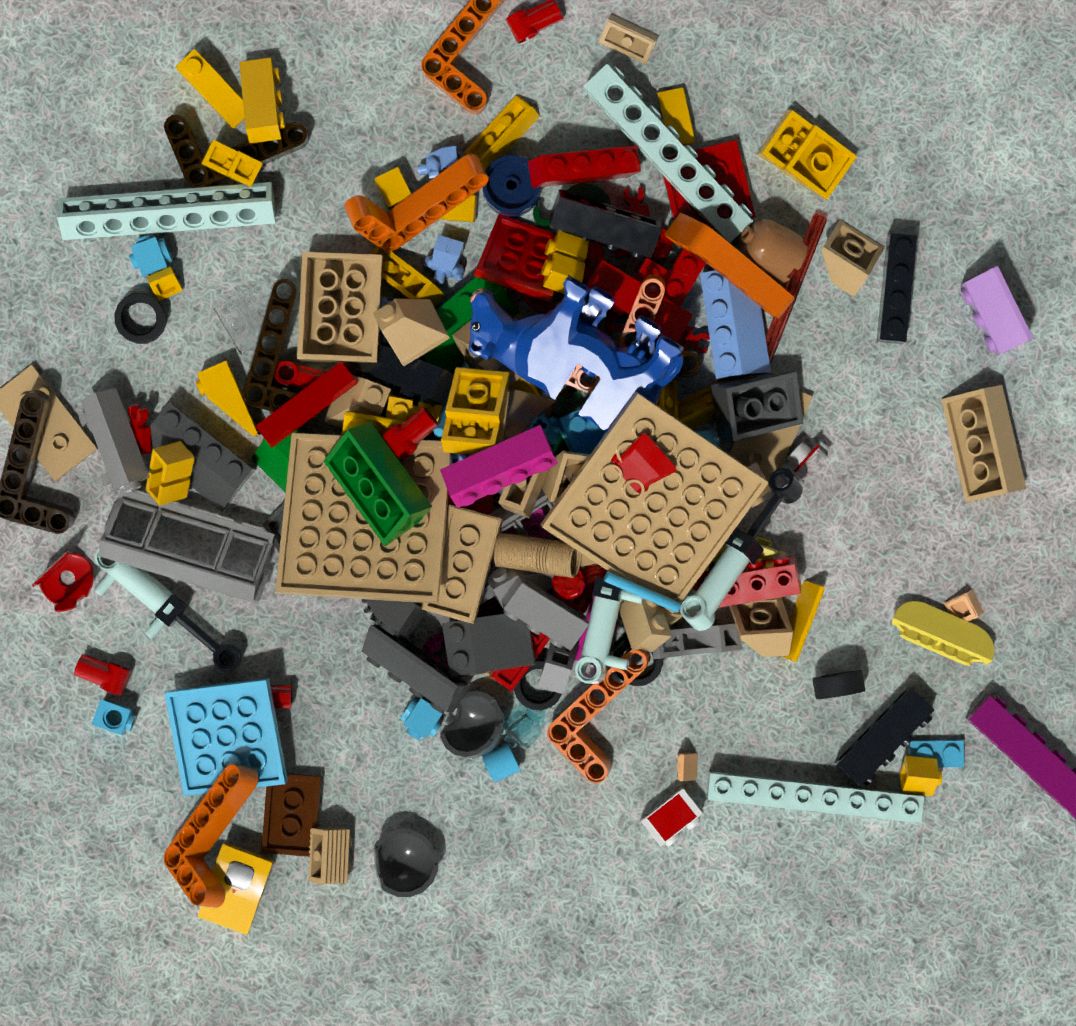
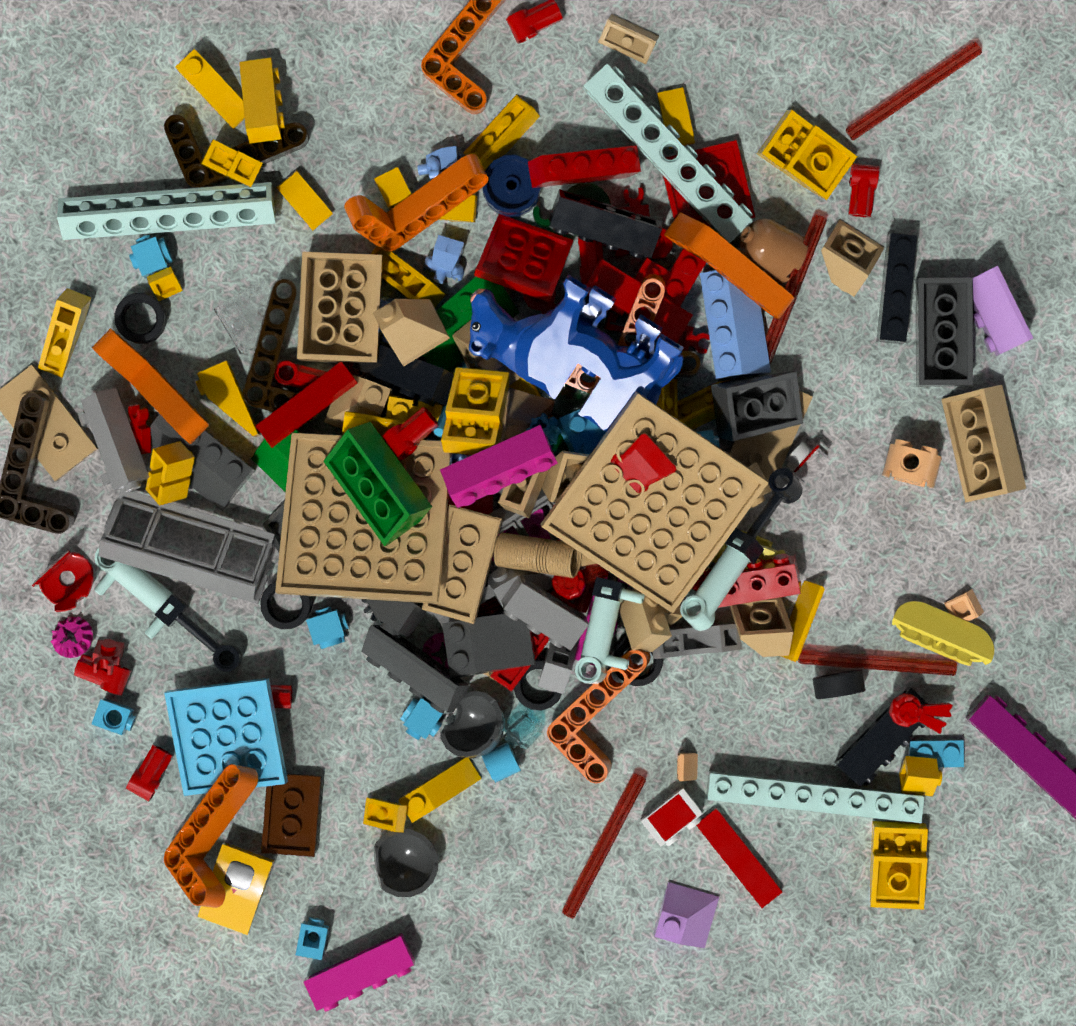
tan brick [308,827,352,884] -> none
yellow piece [541,231,589,294] -> none
medium azure bar [604,571,681,613] -> none
none -> yellow slope [38,288,92,378]
none -> dark pink gear [51,616,93,658]
none -> orange beam [92,328,210,444]
none -> red plate [92,639,125,675]
none -> red piece [126,744,173,802]
none -> black tyre [260,581,312,629]
none -> yellow slope [276,171,333,231]
none -> medium azure brick [295,917,329,960]
none -> dark pink brick [303,933,415,1012]
none -> medium azure brick [306,607,349,649]
none -> yellow plate [363,798,407,833]
none -> yellow slope [398,757,482,823]
none -> clear red axle [562,773,646,919]
none -> lavender slope [653,882,719,948]
none -> red tile [696,808,783,908]
none -> clear red axle [798,649,957,676]
none -> clear red axle [845,42,982,141]
none -> red piece [848,163,880,218]
none -> yellow slope [870,821,928,910]
none -> light nougat brick [882,439,942,489]
none -> red piece [889,693,953,734]
none -> dark grey slope [915,277,973,387]

